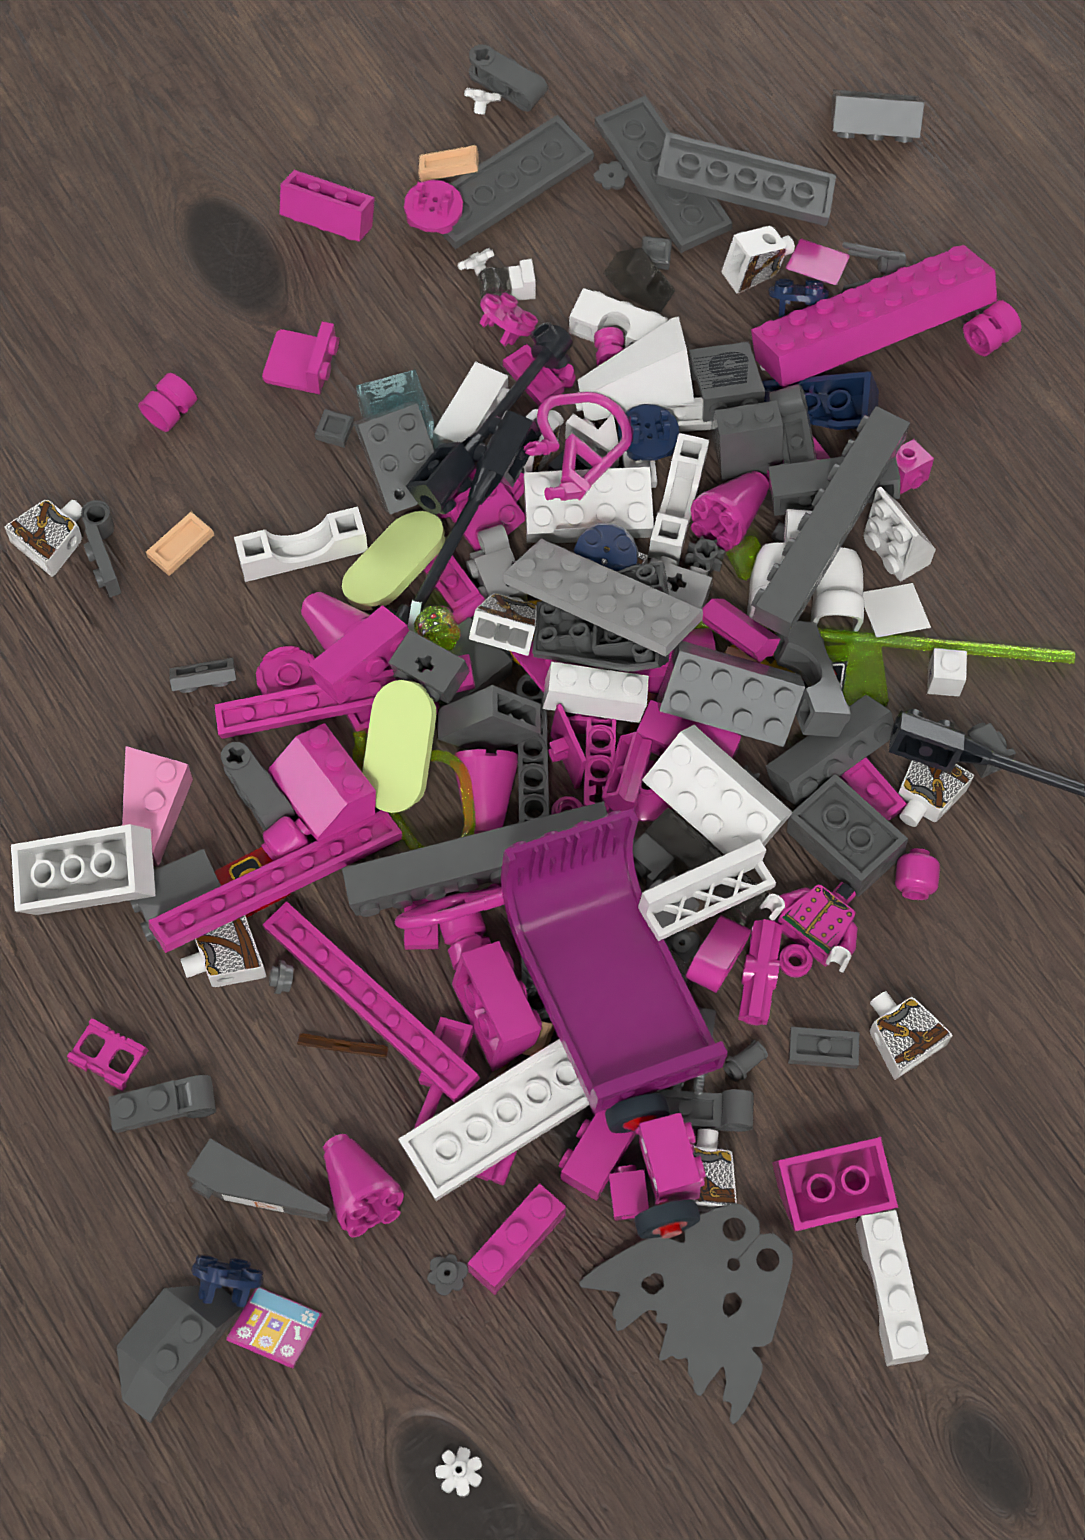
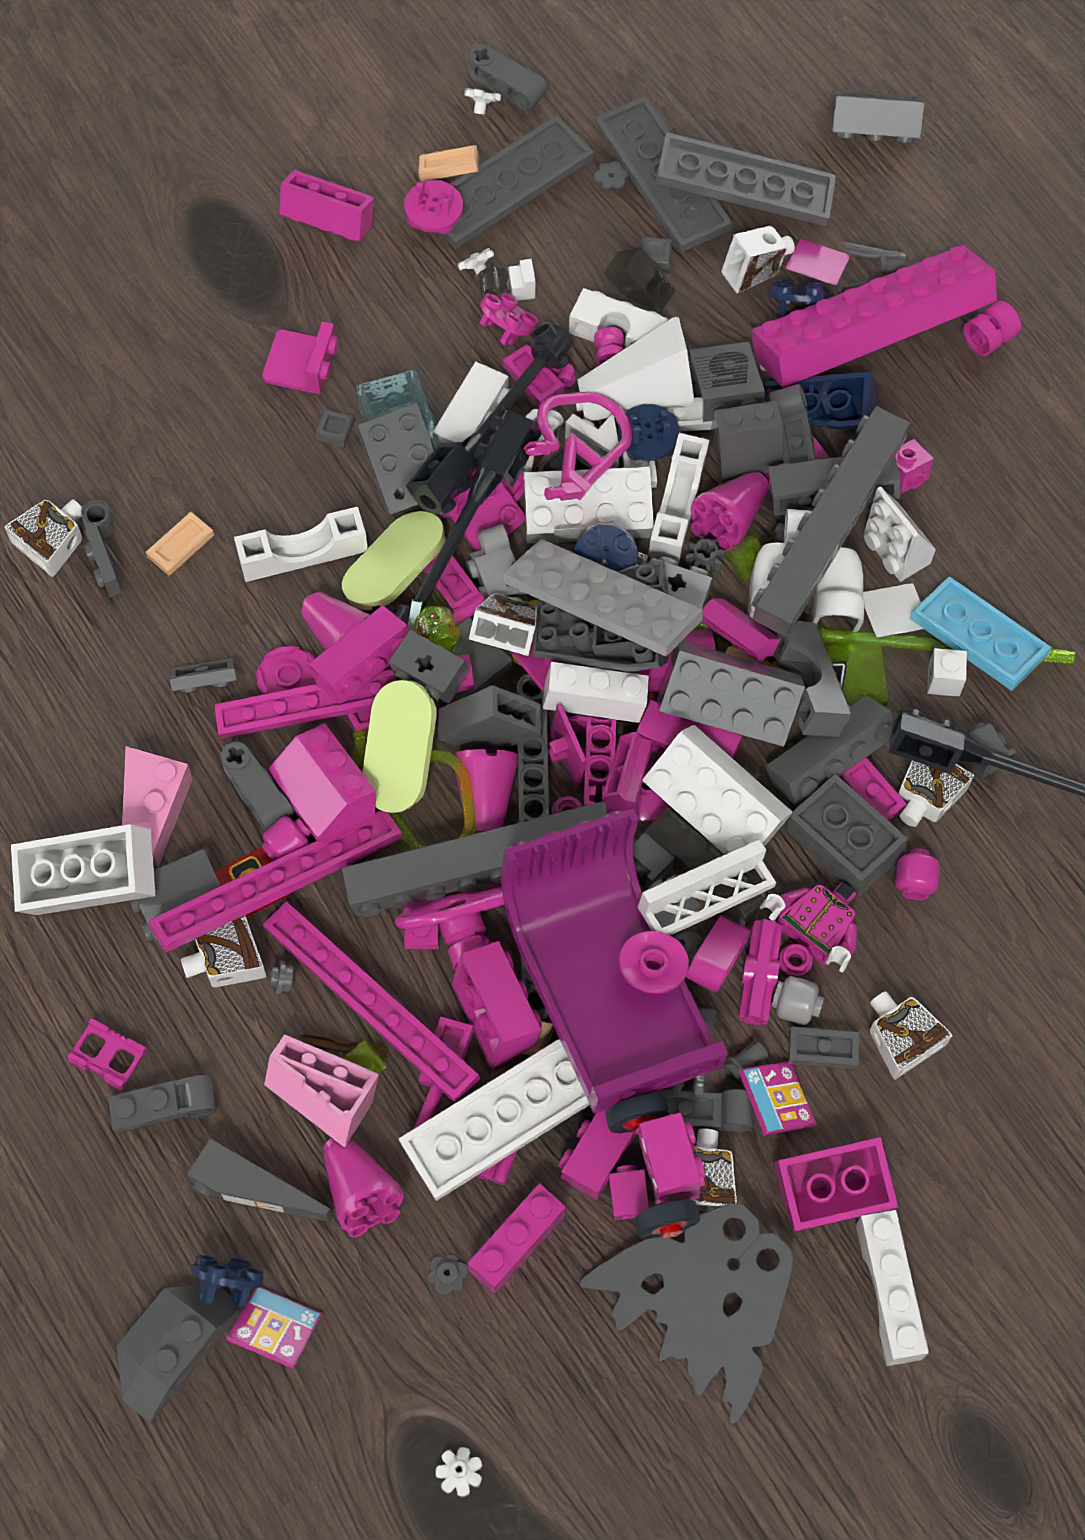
dark pink wheel [138,373,197,432] -> none
none -> bright pink wedge [264,1035,379,1147]
none -> clear neon green plate [342,1039,388,1074]
none -> dark pink dish [619,931,689,994]
none -> piece [739,1062,817,1136]
none -> light grey head [772,976,824,1025]
none -> medium azure tile [909,576,1052,691]

